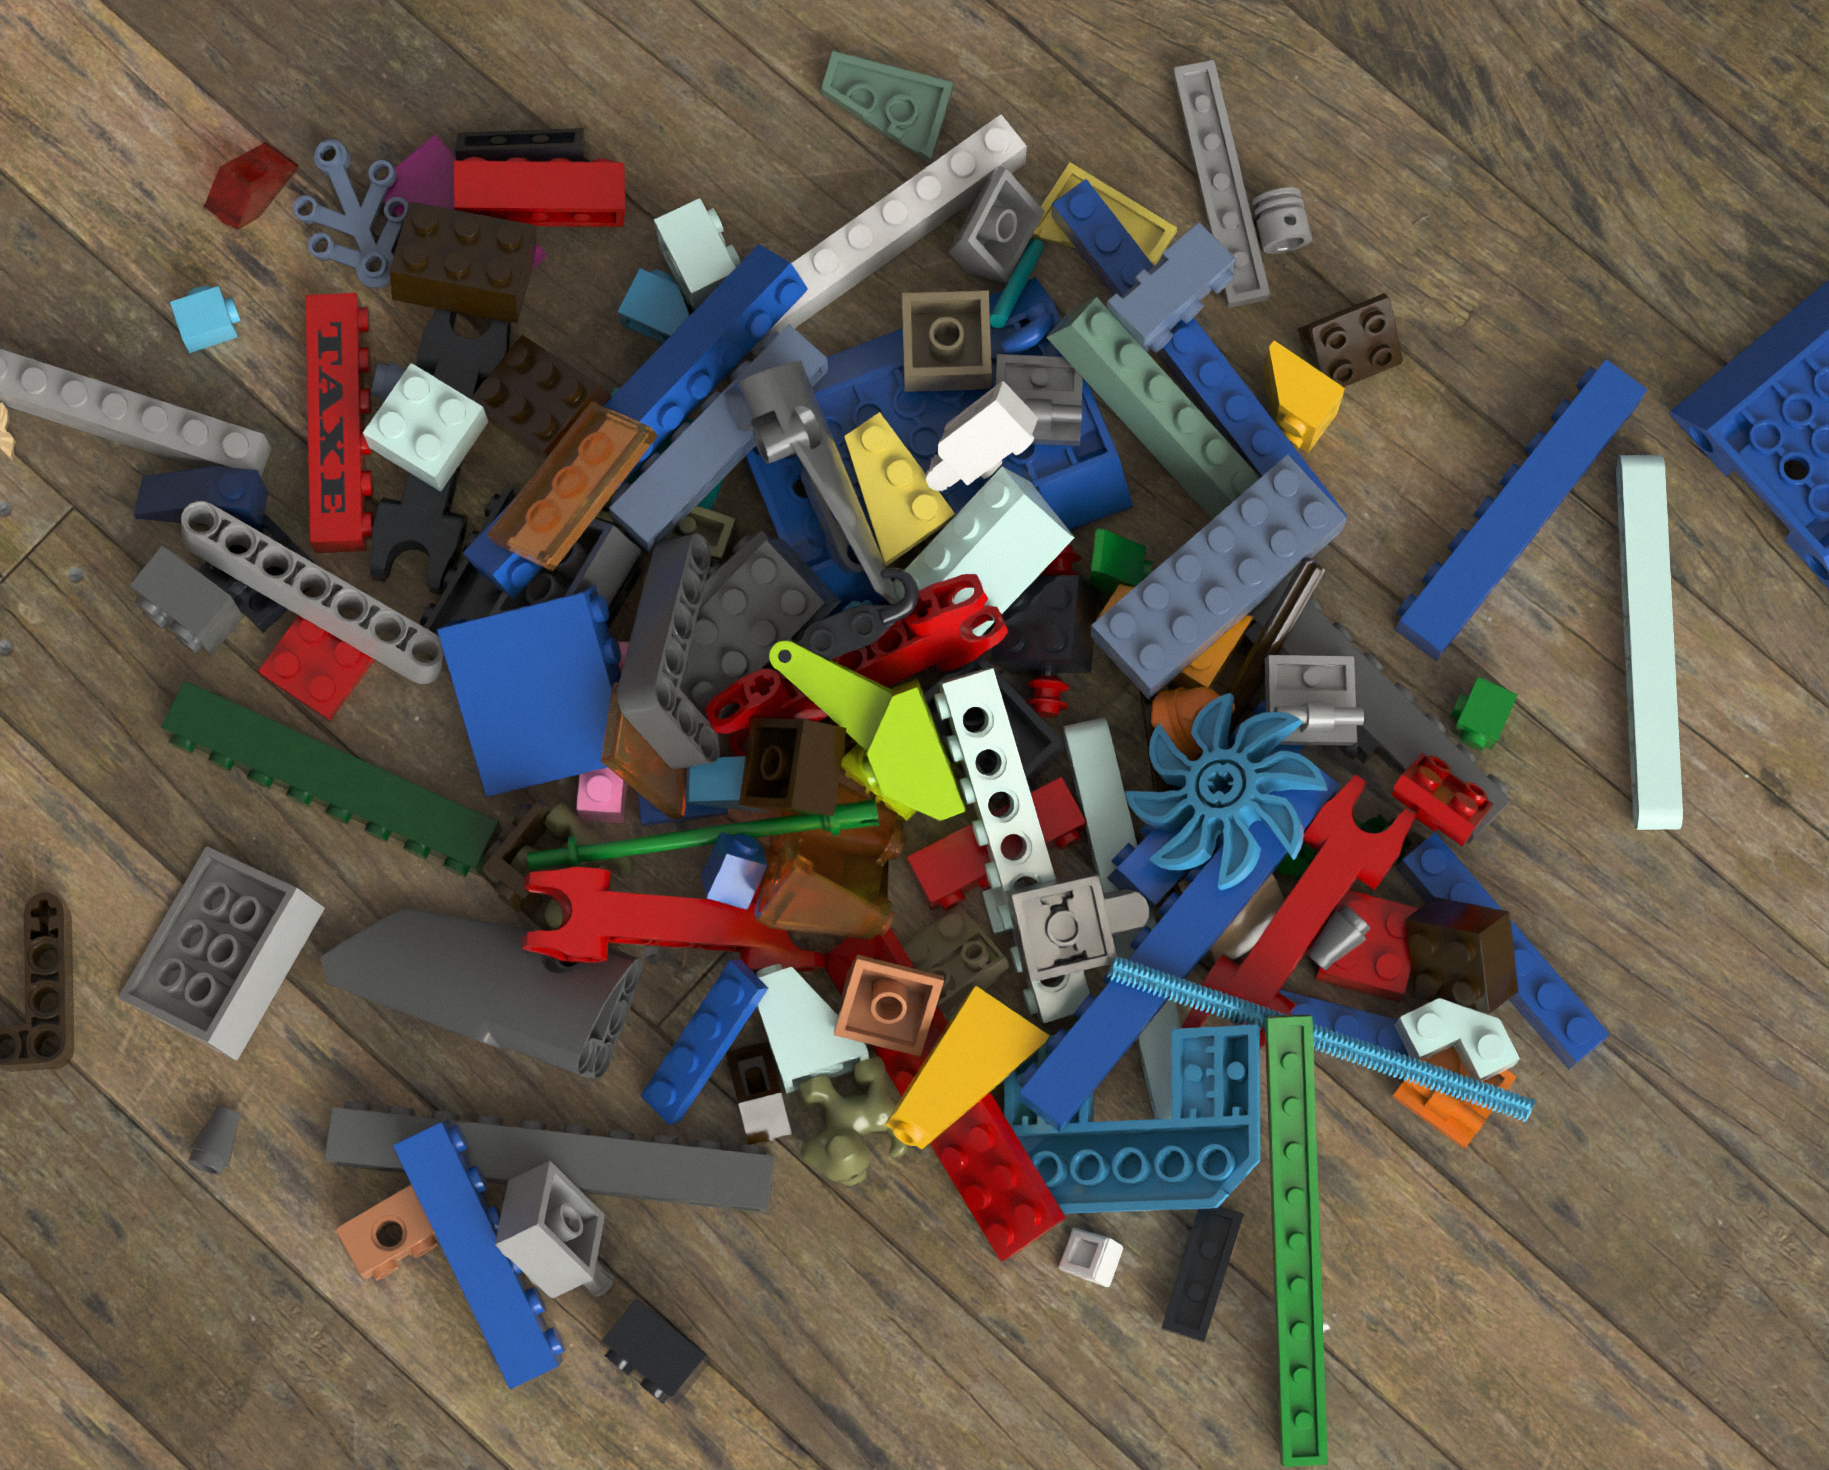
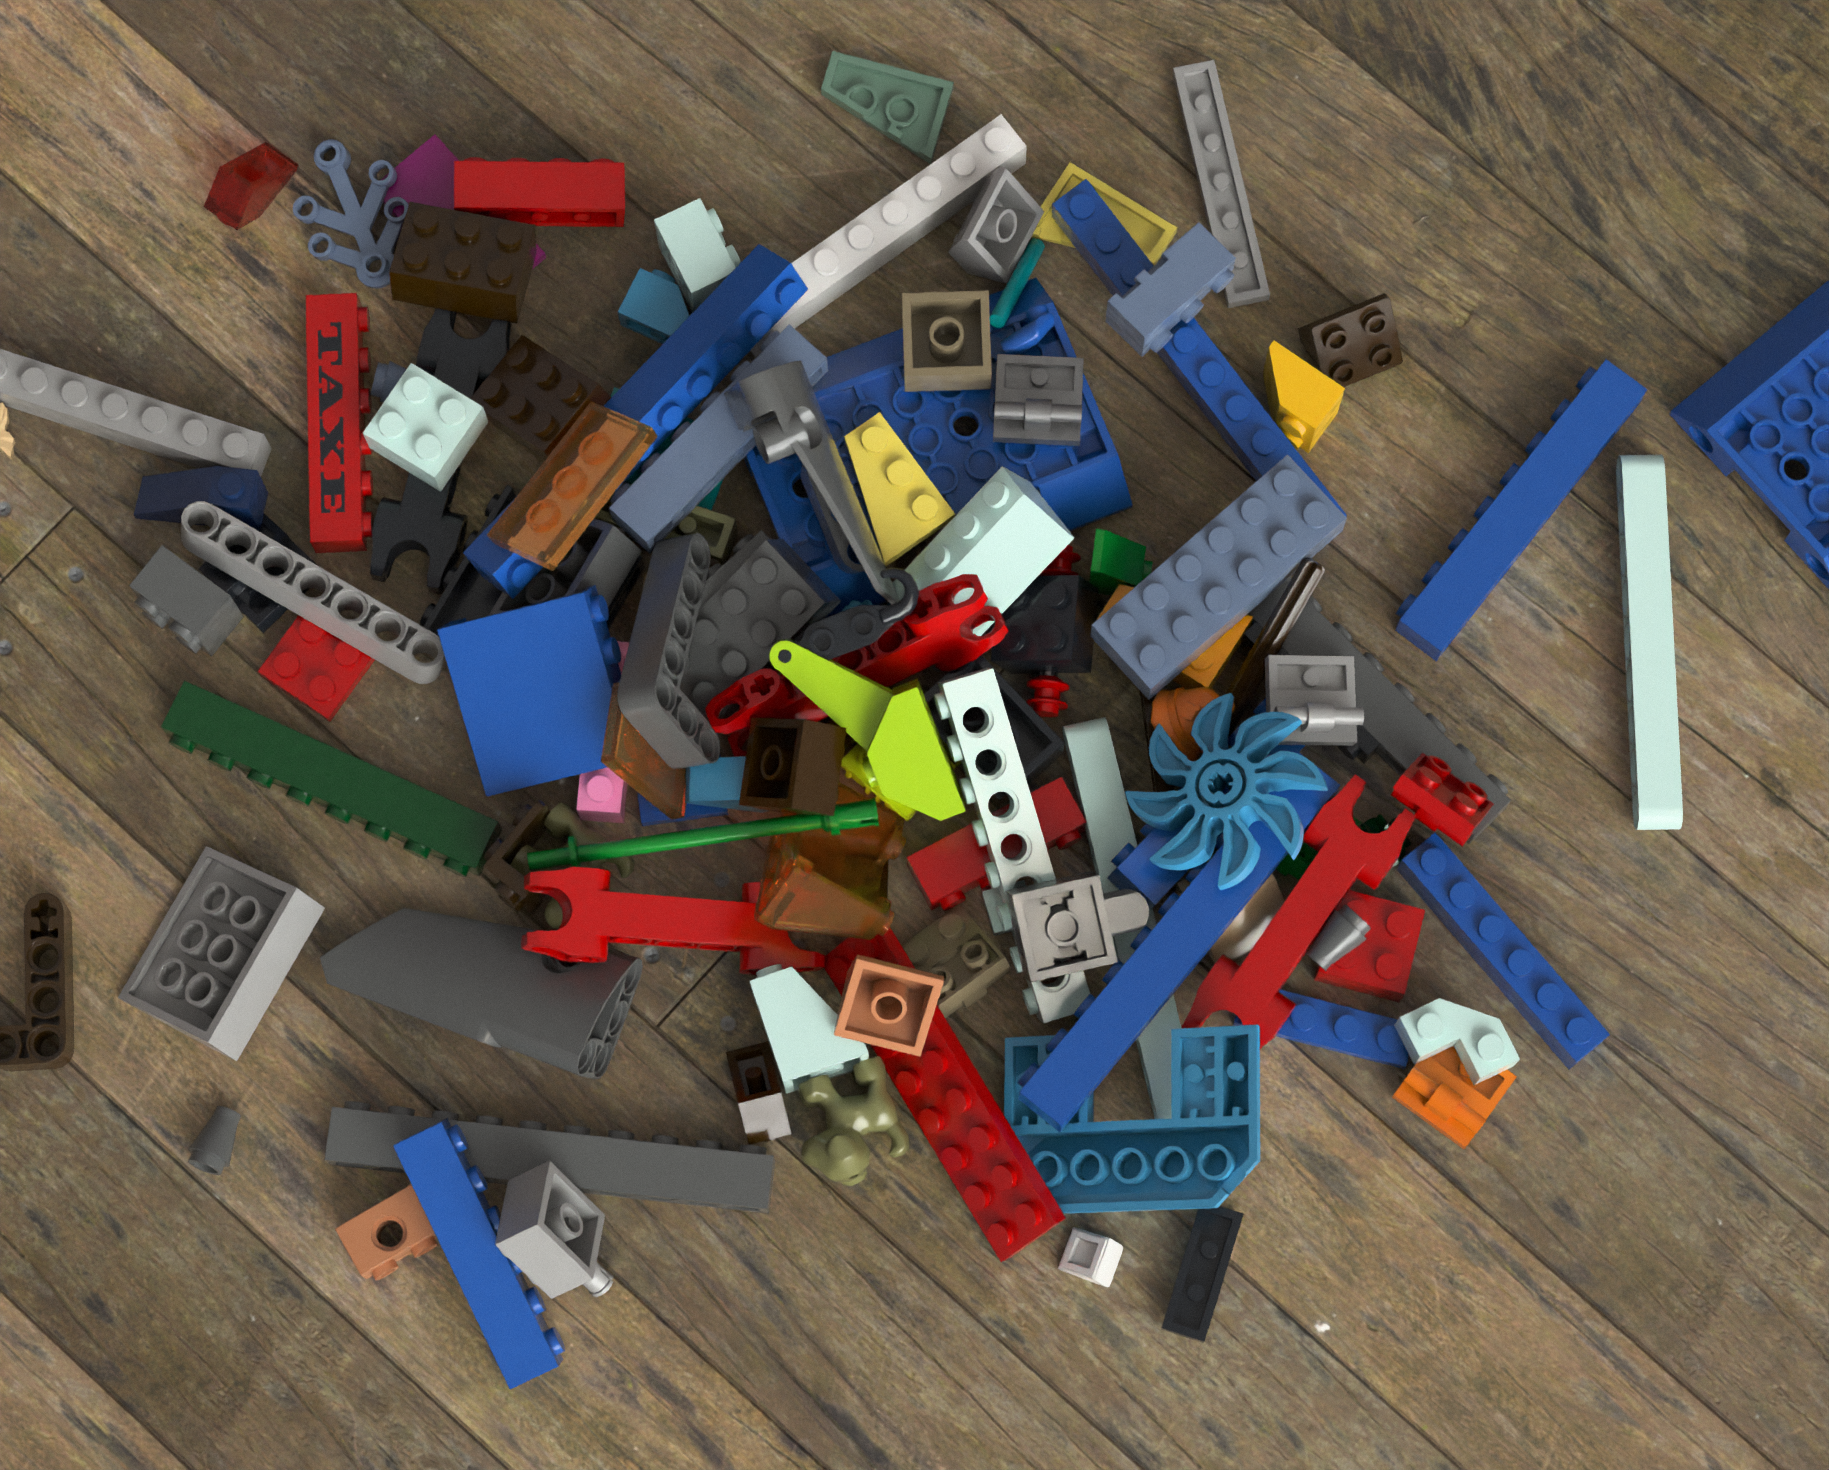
medium azure brick [170,286,241,353] -> none
black plate [455,128,585,162] -> none
black brick [602,1299,711,1404] -> none
blue plate [640,959,769,1125] -> none
blue brick [701,832,768,910] -> none
yellow slope [884,986,1050,1150] -> none
white hinge [925,381,1038,492] -> none
sand green brick [1046,297,1260,520] -> none
medium azure axle [1107,956,1535,1122] -> none
light grey piece [1252,187,1312,254] -> none
green plate [1265,1014,1328,1467] -> none
dark brown brick [1405,897,1519,1014] -> none
green brick [1450,677,1518,750] -> none

